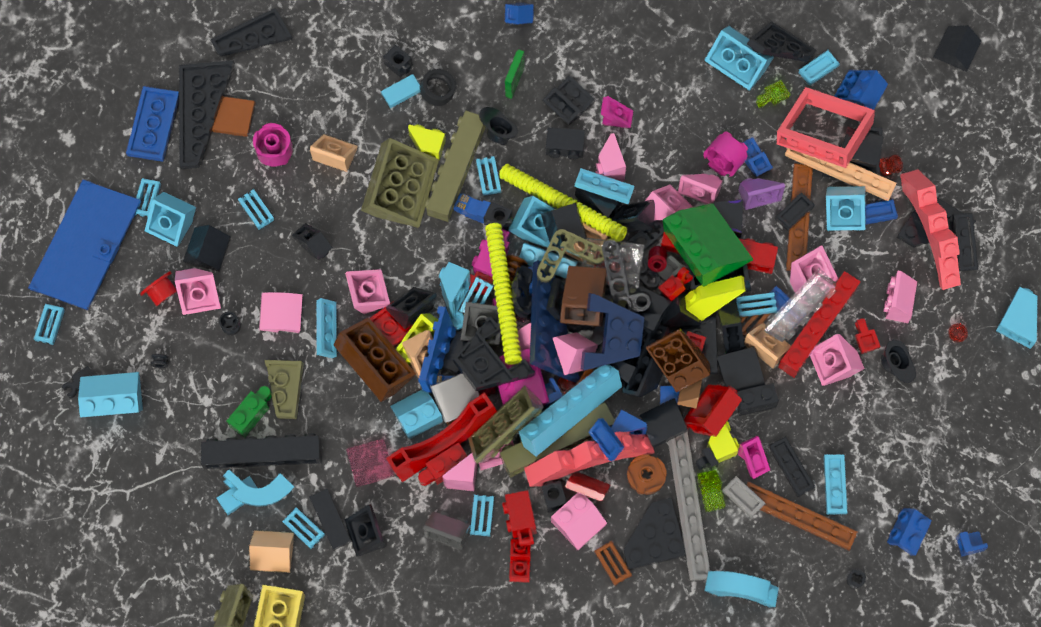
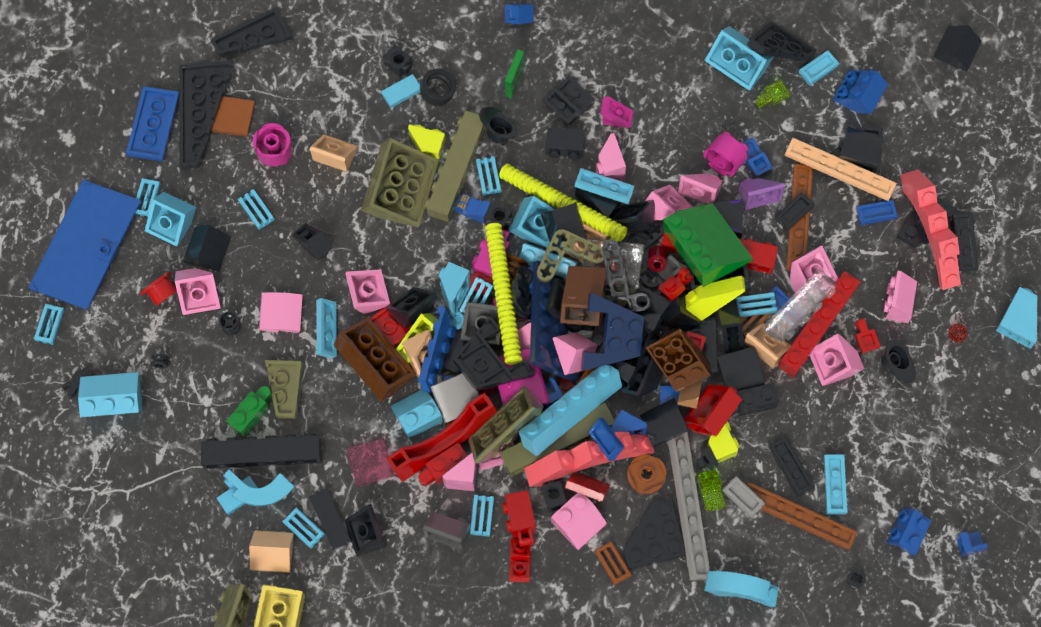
dark pink slope [738,436,770,479] -> none
coral window [777,87,875,168] -> none
medium azure slope [826,186,866,231] -> none
clear red wheel [879,154,903,176] -> none

